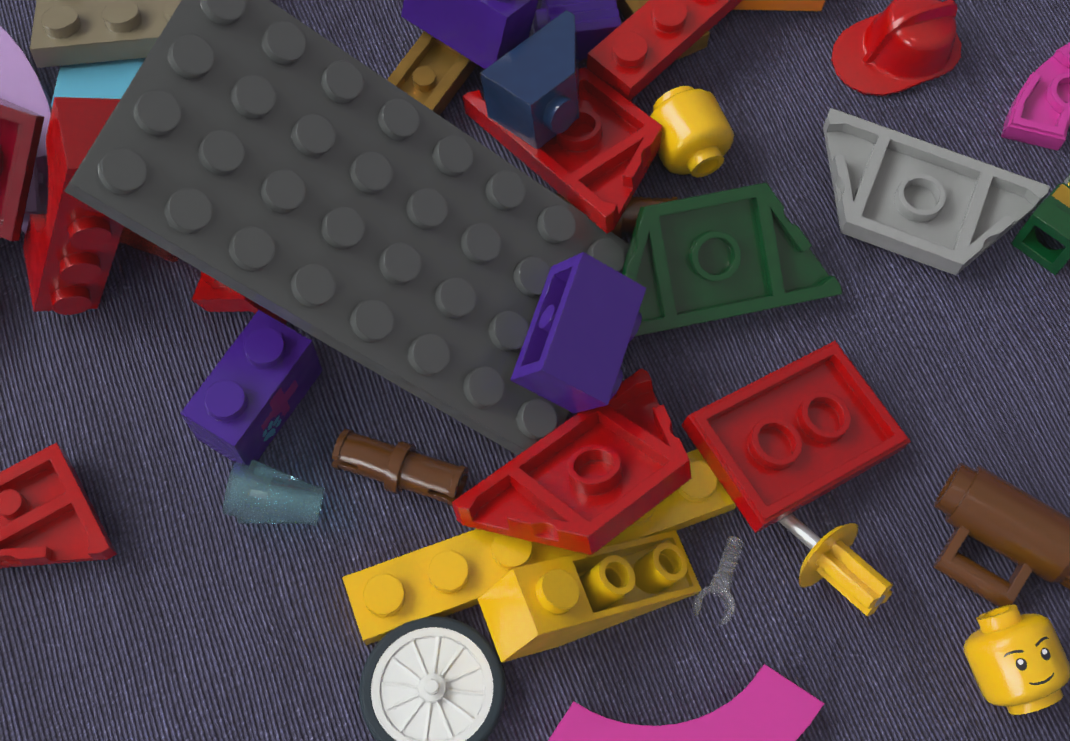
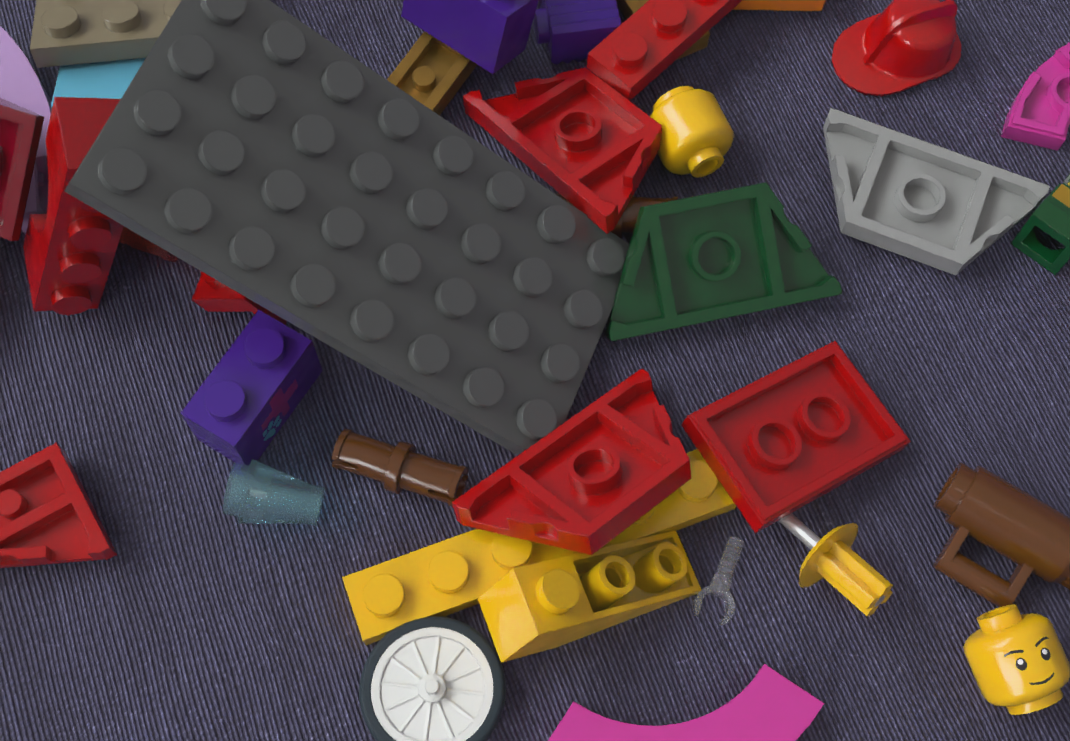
dark blue slope [480,10,580,149] -> none
dark purple brick [510,252,646,413] -> none

